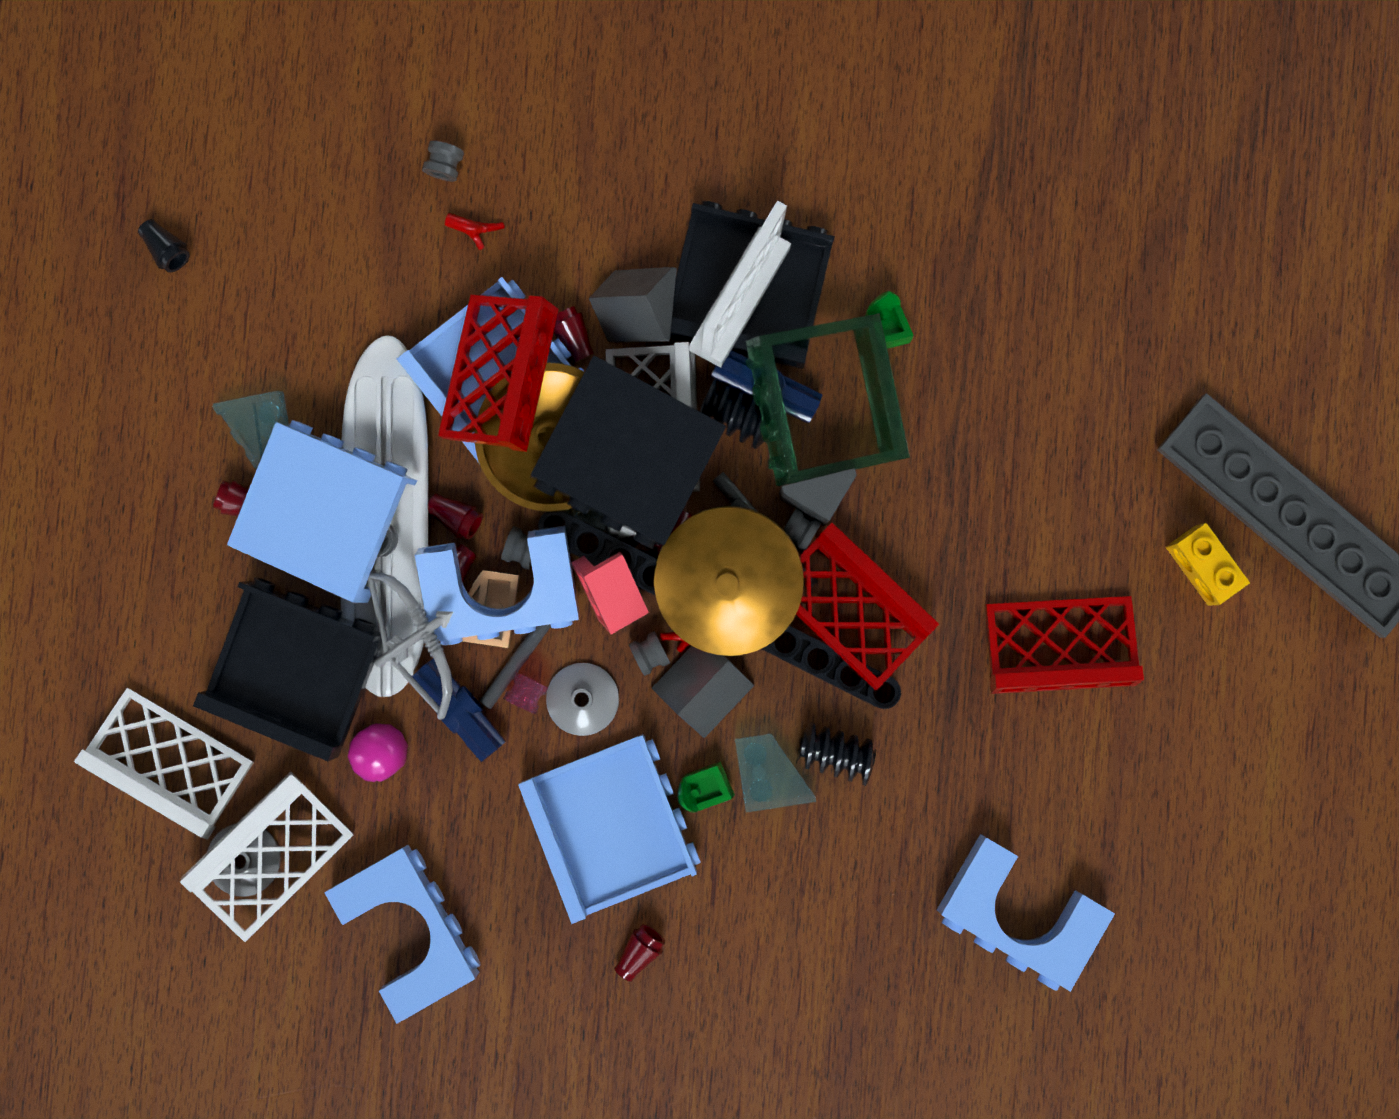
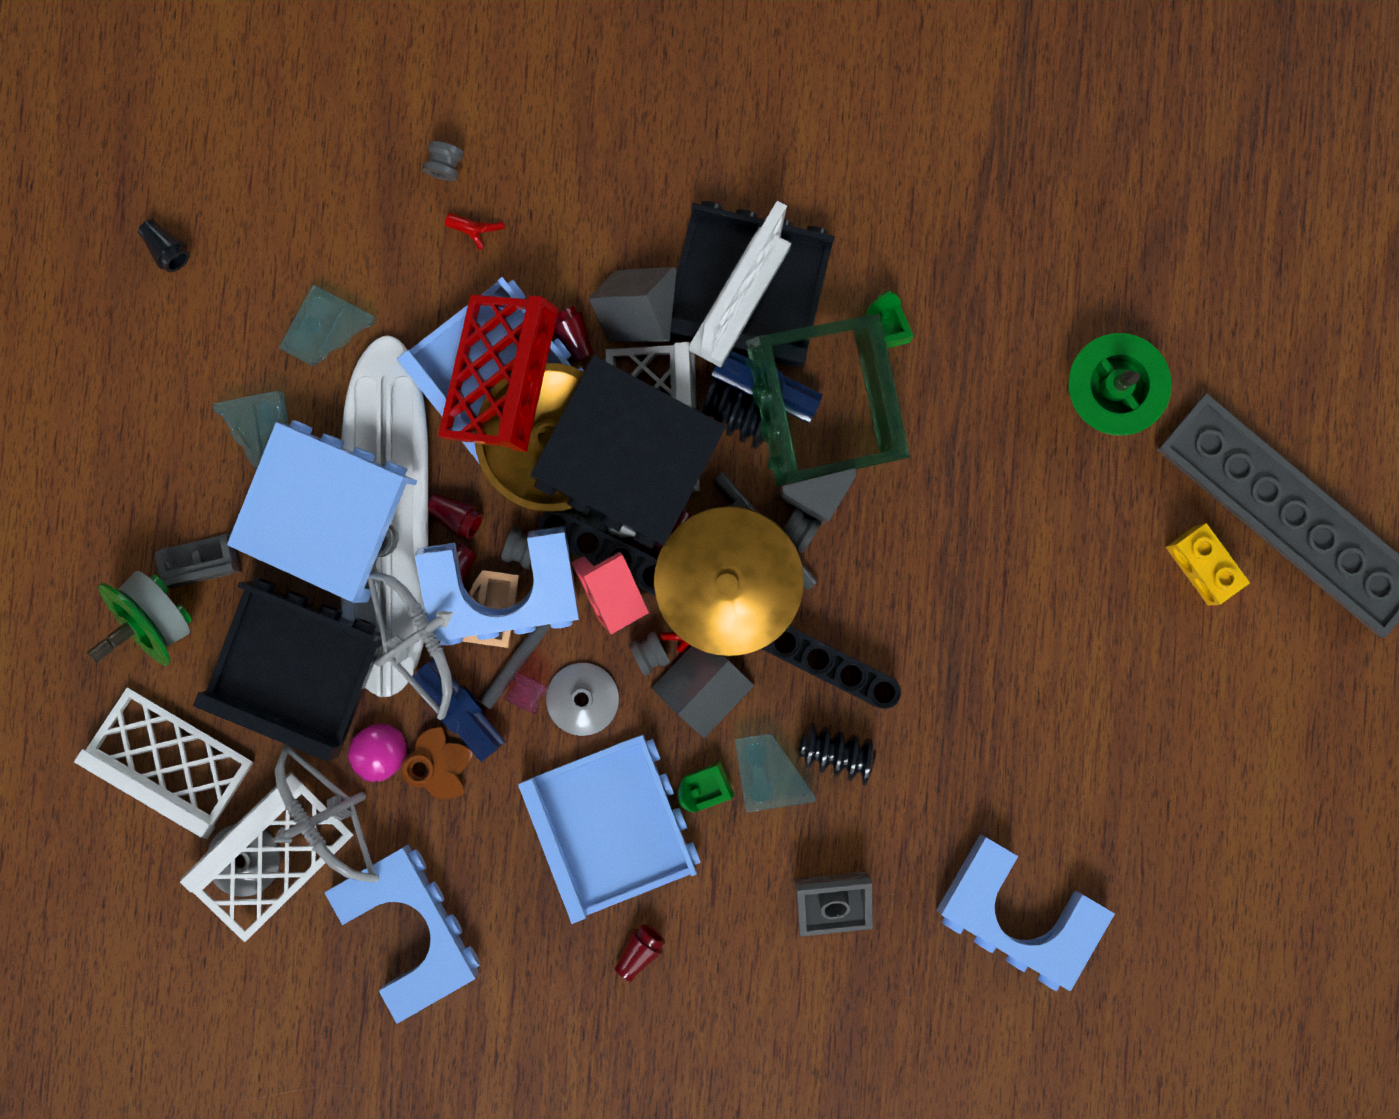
dark red cone [213,480,249,517] -> none
red fence [796,523,939,690] -> none
red fence [985,596,1144,694] -> none
none -> piece [86,571,192,666]
none -> dark grey hinge [155,533,242,589]
none -> light grey piece [272,744,380,882]
none -> clear light blue wing [279,285,377,367]
none -> dark orange plate [401,727,473,799]
none -> dark grey slope [794,871,873,937]
none -> green piece [1068,333,1172,436]

